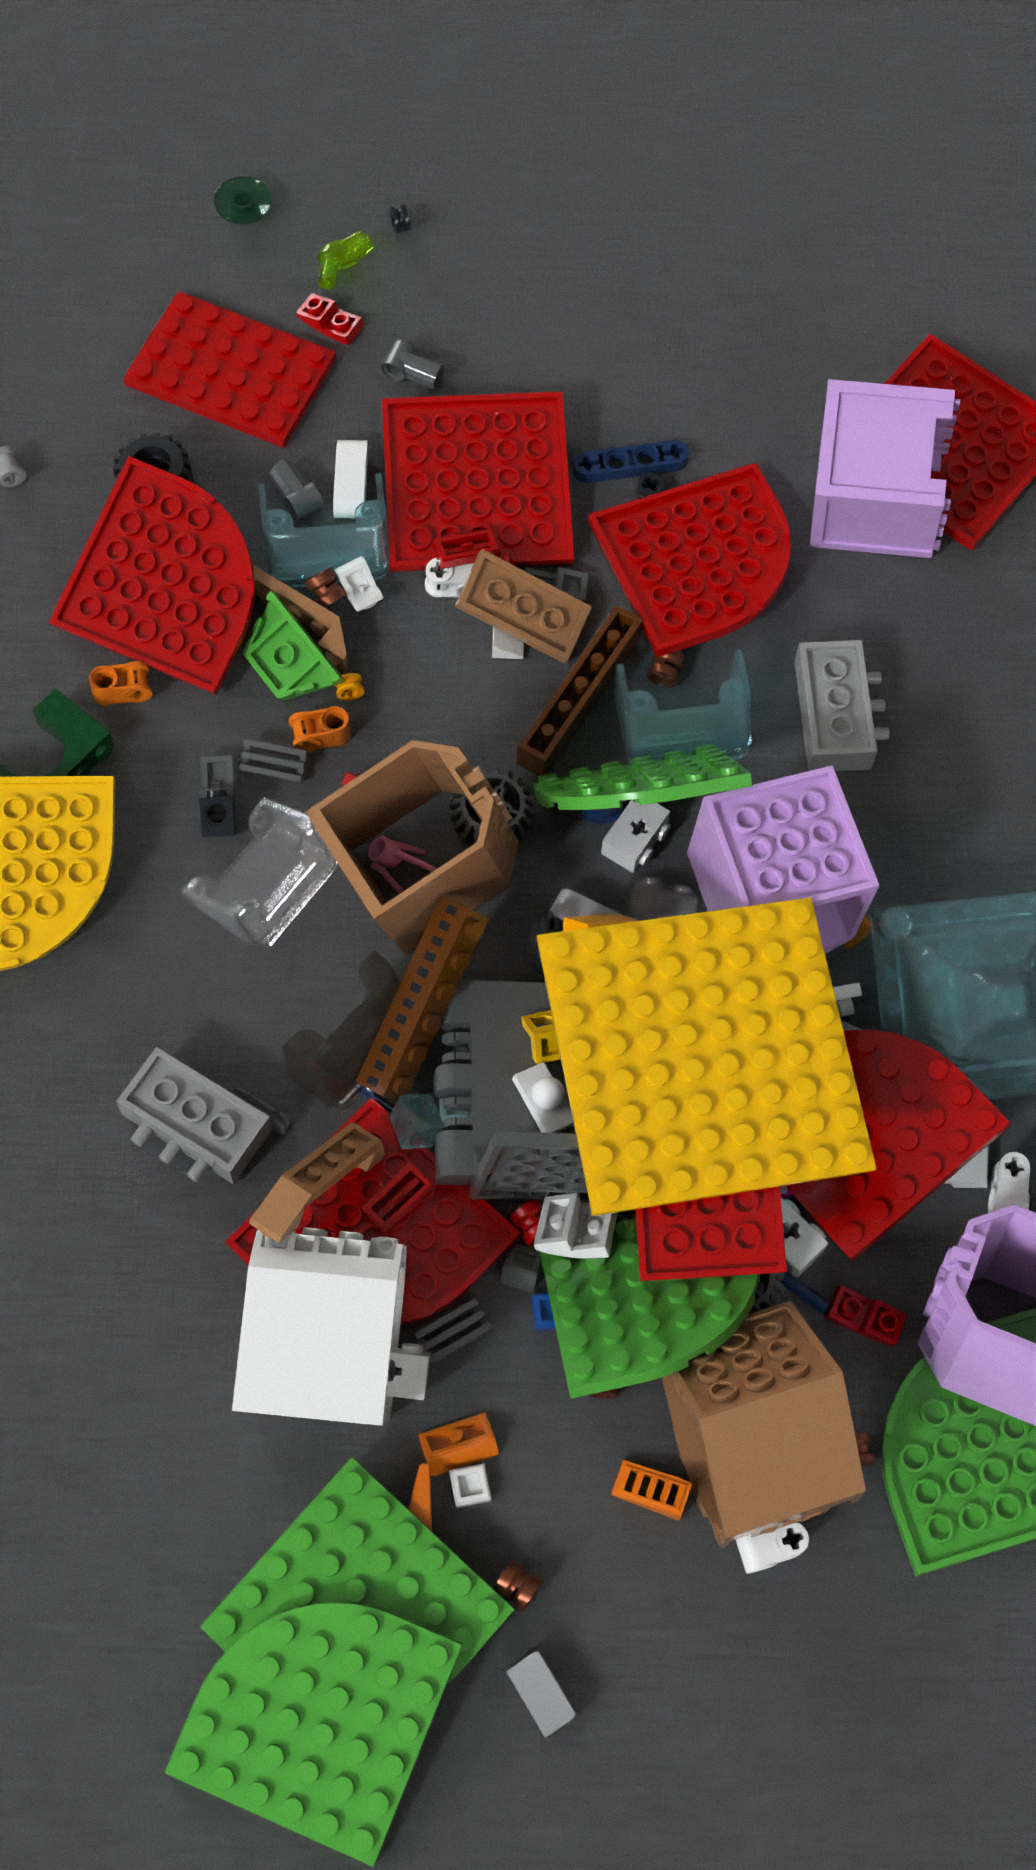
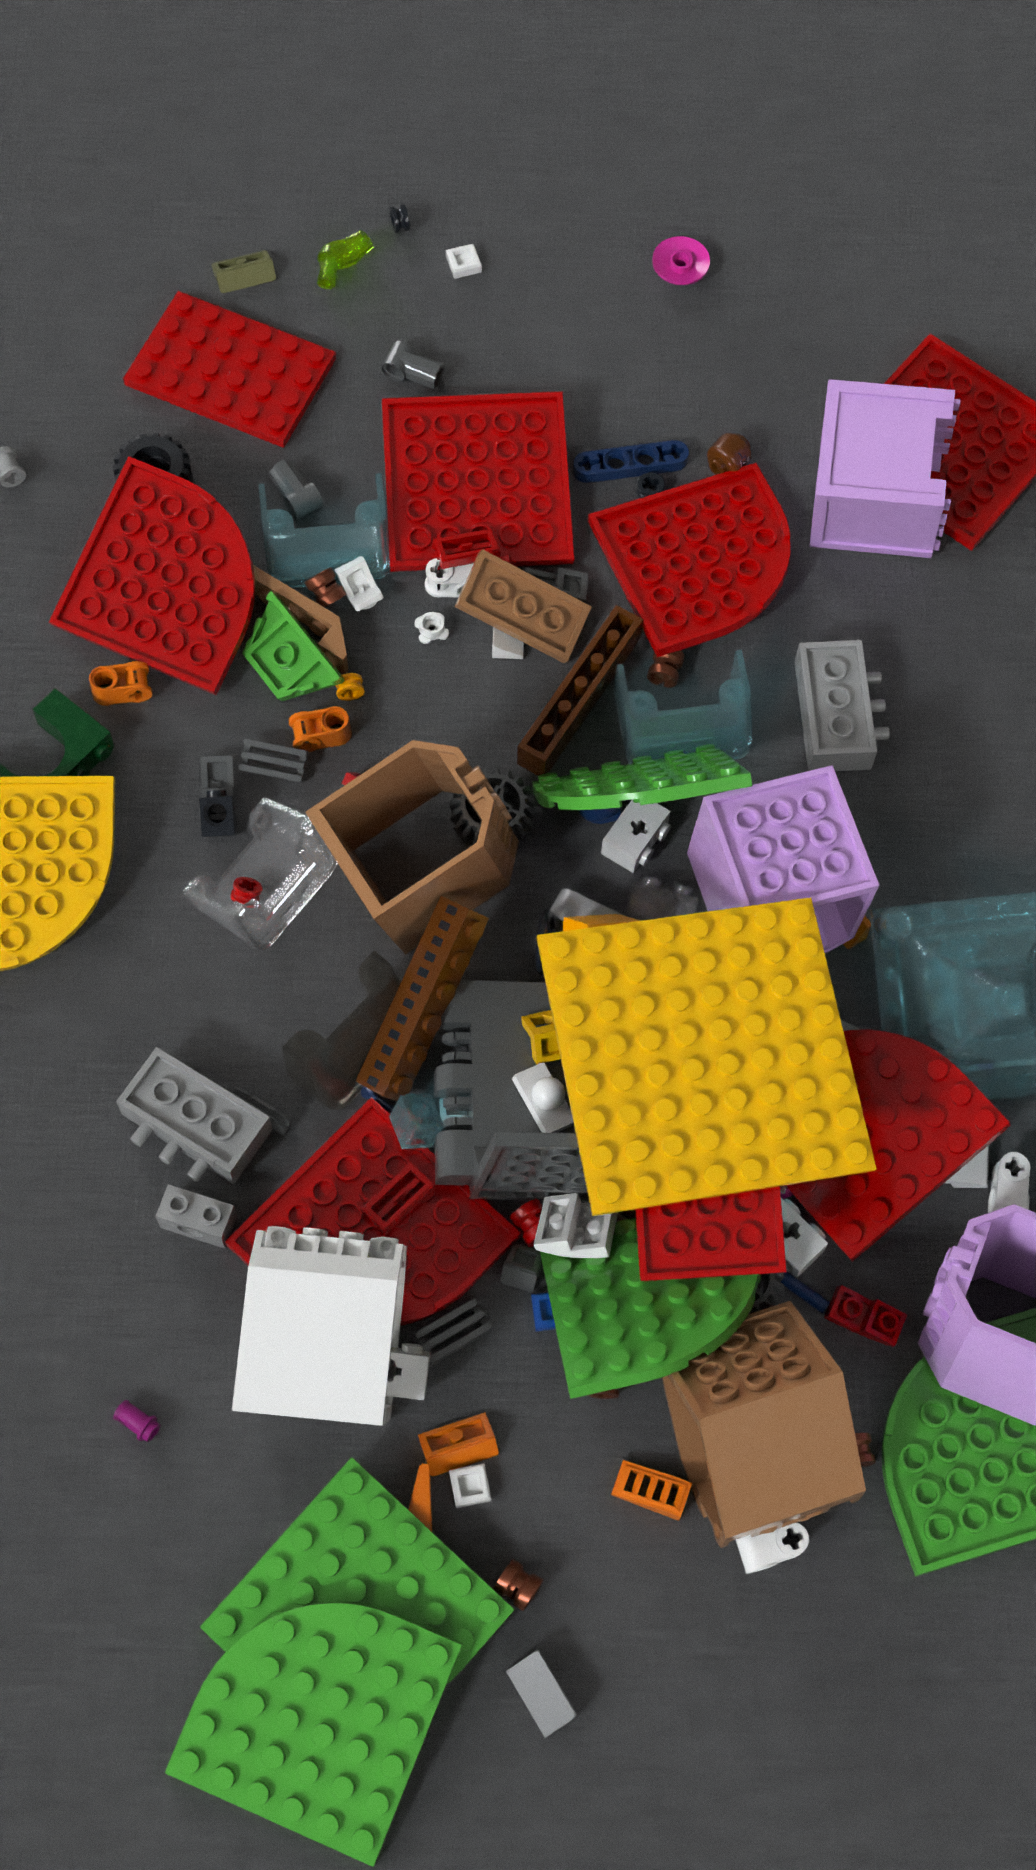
clear green dish [214,176,272,225] -> none
medium nougat slope [249,1122,385,1243] -> none
red slope [296,293,364,346] -> none
white beam [333,440,368,519] -> none
bright pink plant [368,835,436,894] -> none
white tile [833,982,862,1017] -> none
none -> magenta pin [113,1399,161,1443]
none -> light grey brick [155,1184,237,1249]
none -> olive slope [211,250,276,293]
none -> red bush [230,877,263,907]
none -> white plate [415,612,449,644]
none -> white tile [446,244,482,279]
none -> dark pink dish [652,236,710,285]
none -> reddish brown head [707,433,751,475]

